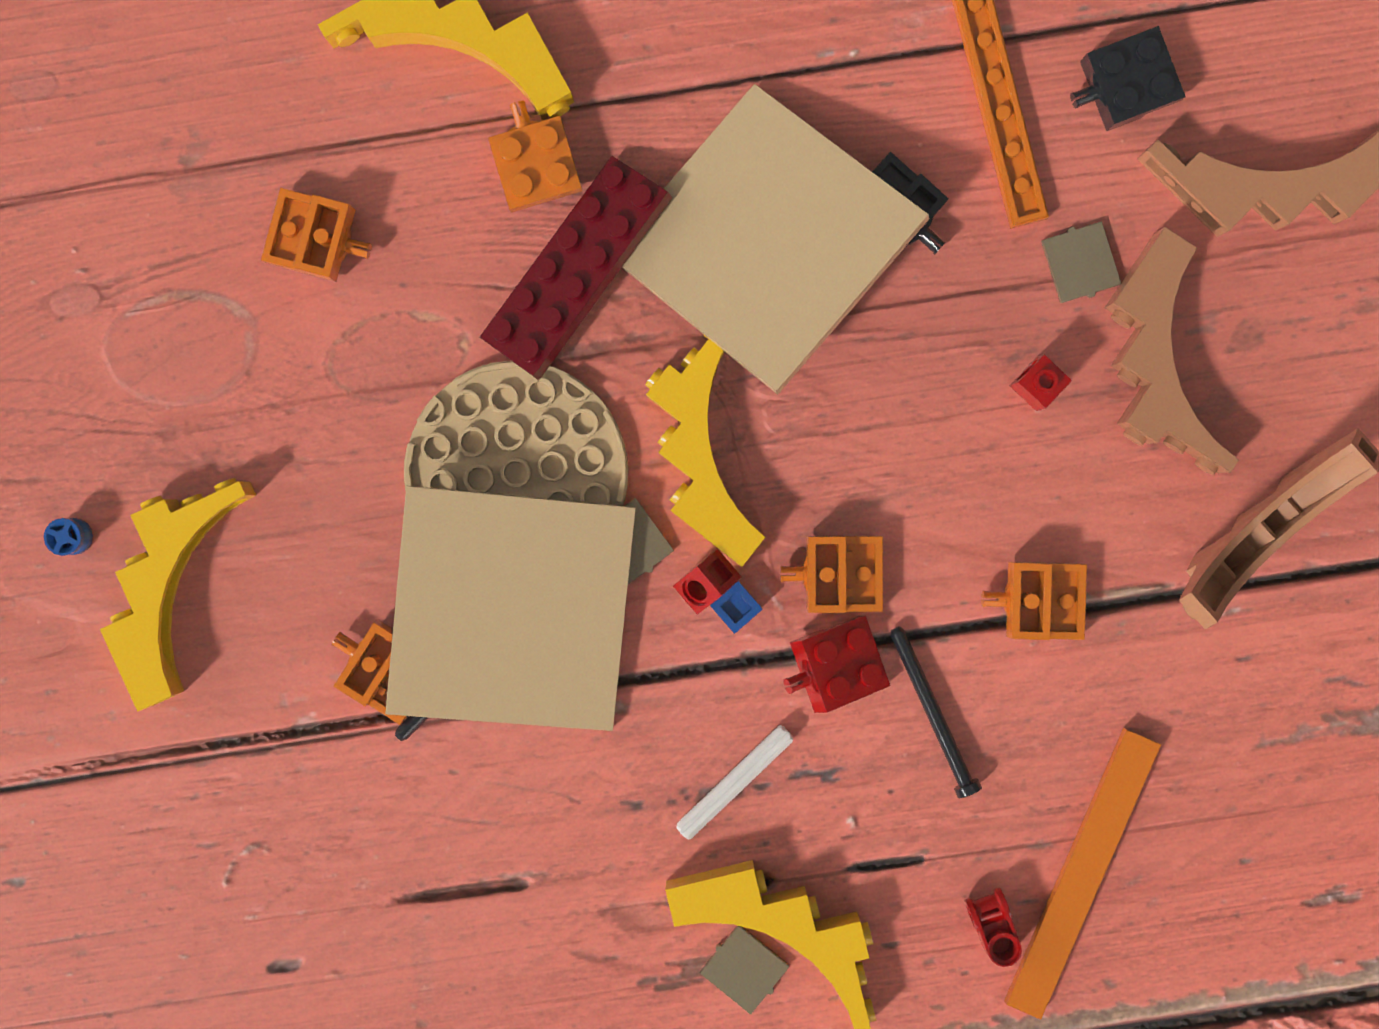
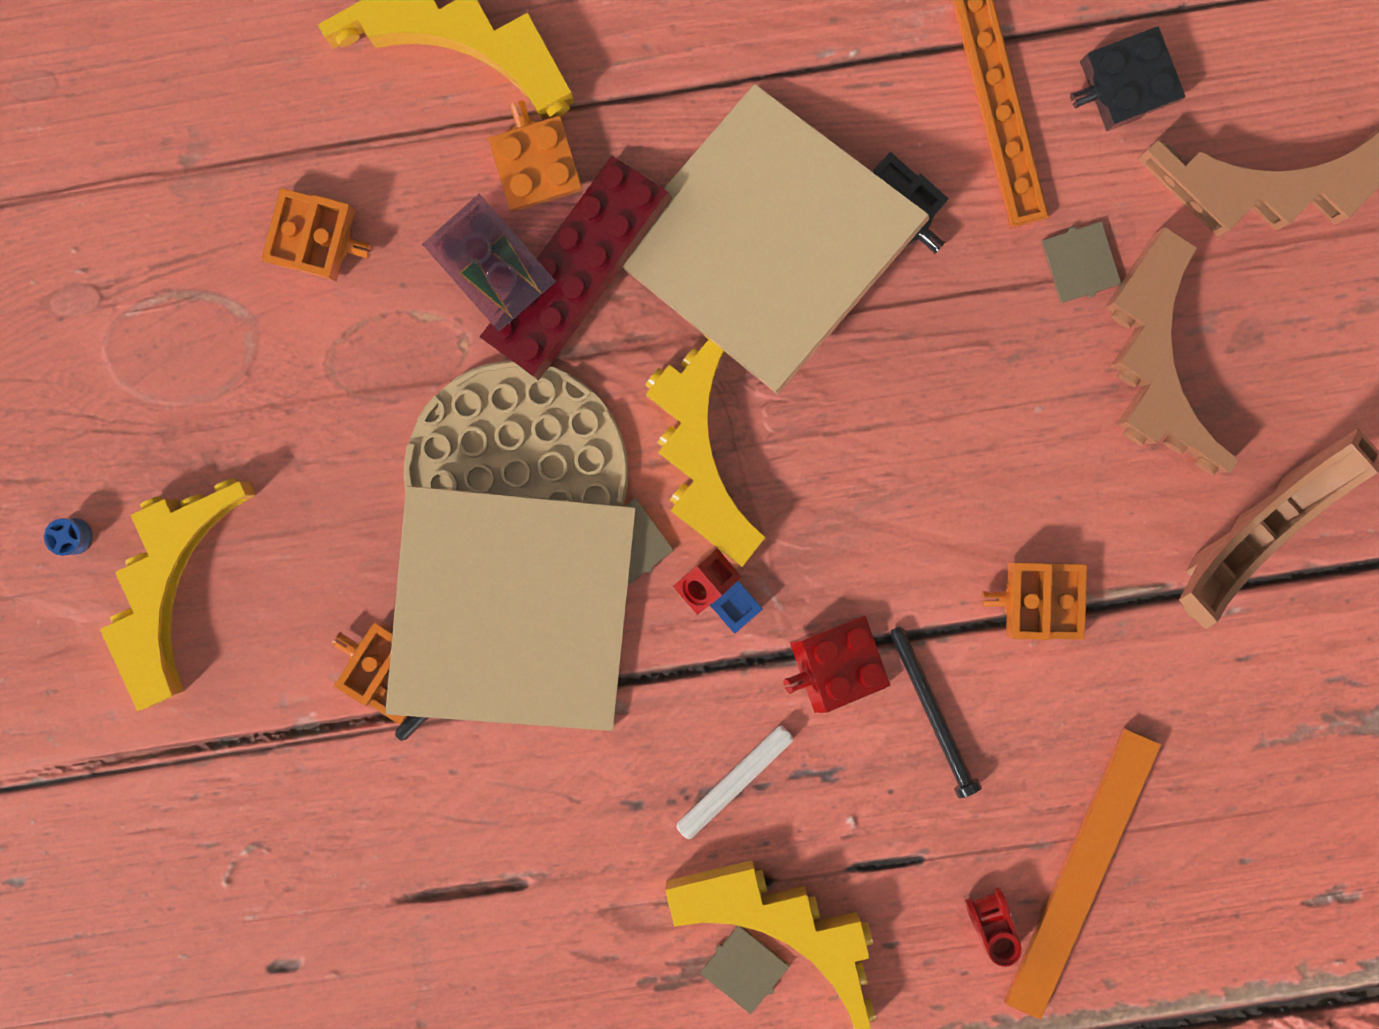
orange plate [780,536,883,613] -> none
red brick [1009,354,1072,411] -> none
none -> slope [422,193,556,332]

